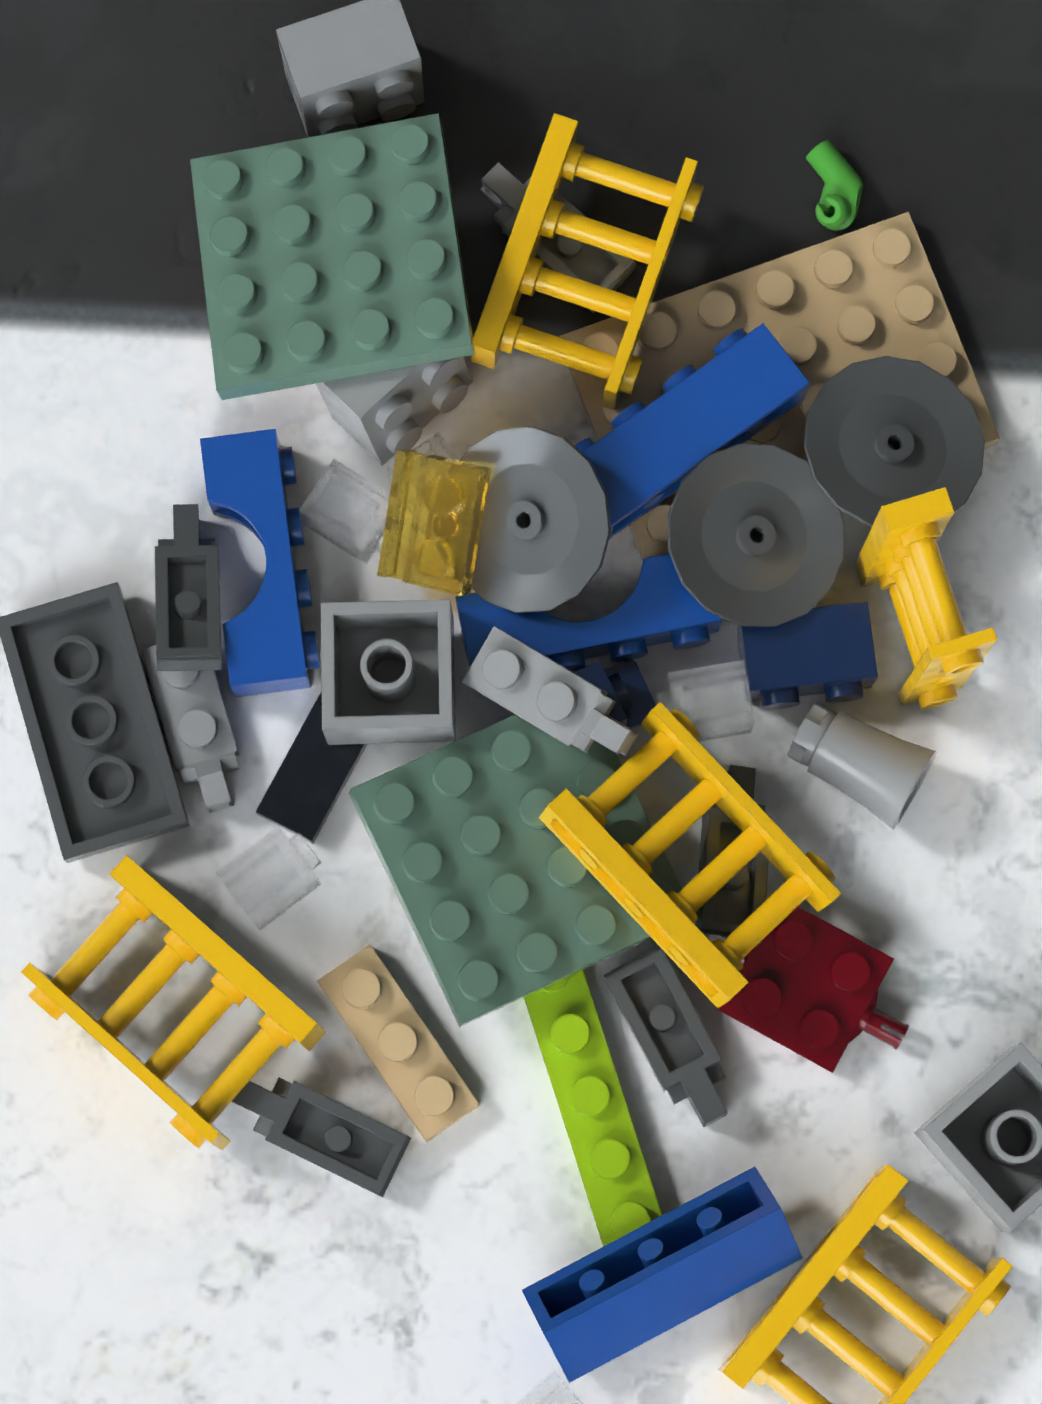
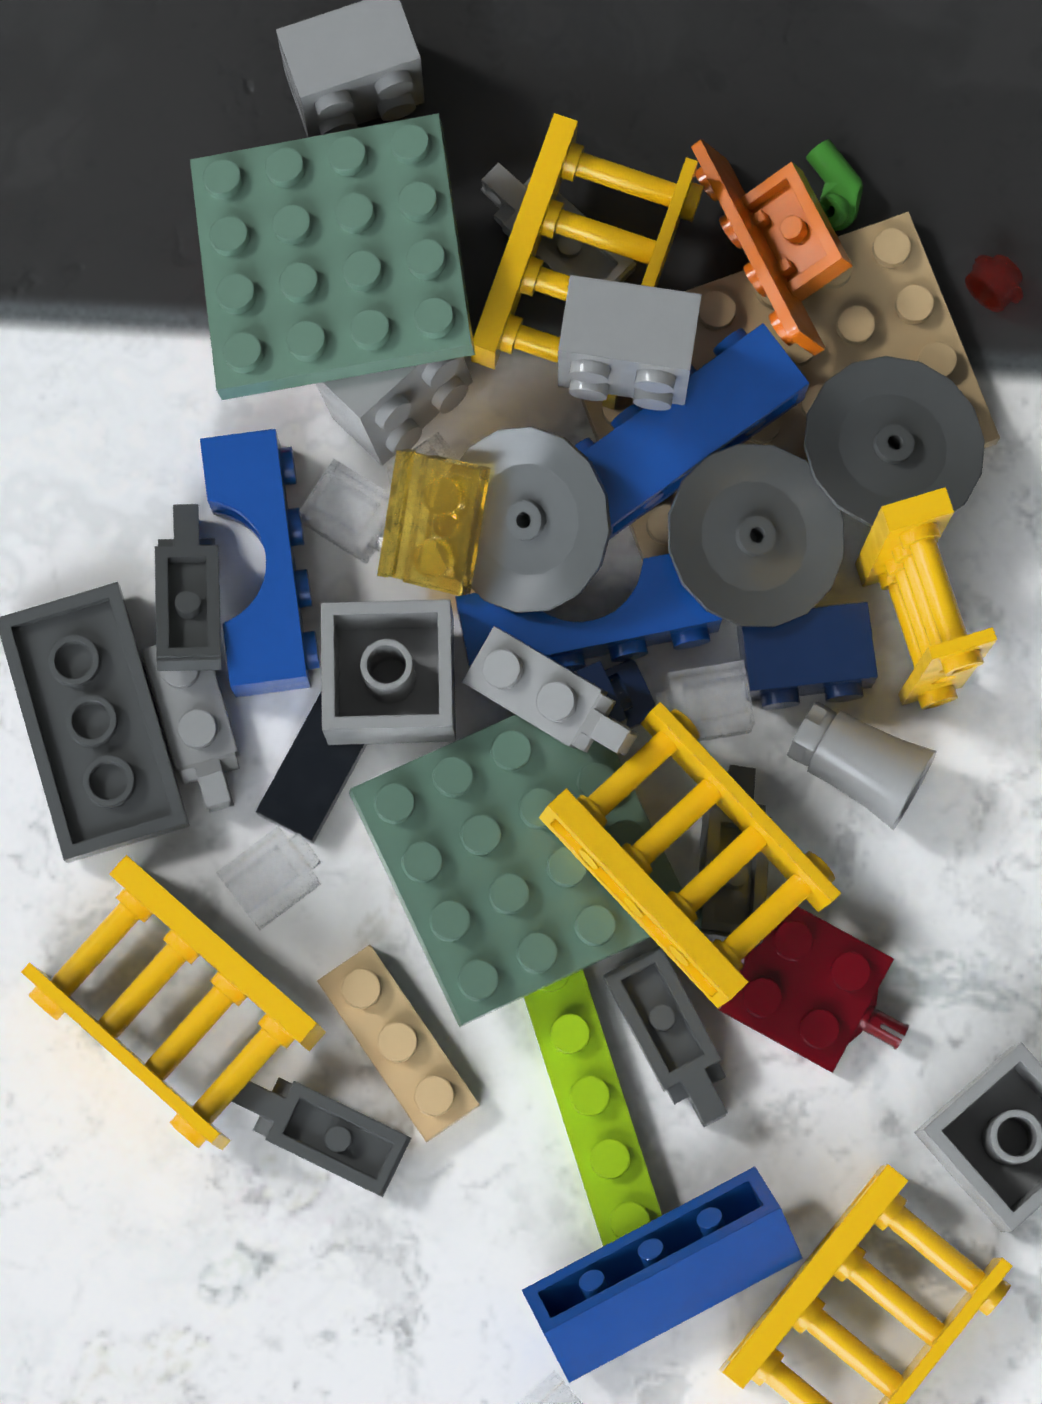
none -> light grey brick [558,275,702,411]
none -> orange bracket [691,139,853,356]
none -> clear red plate [965,255,1023,312]

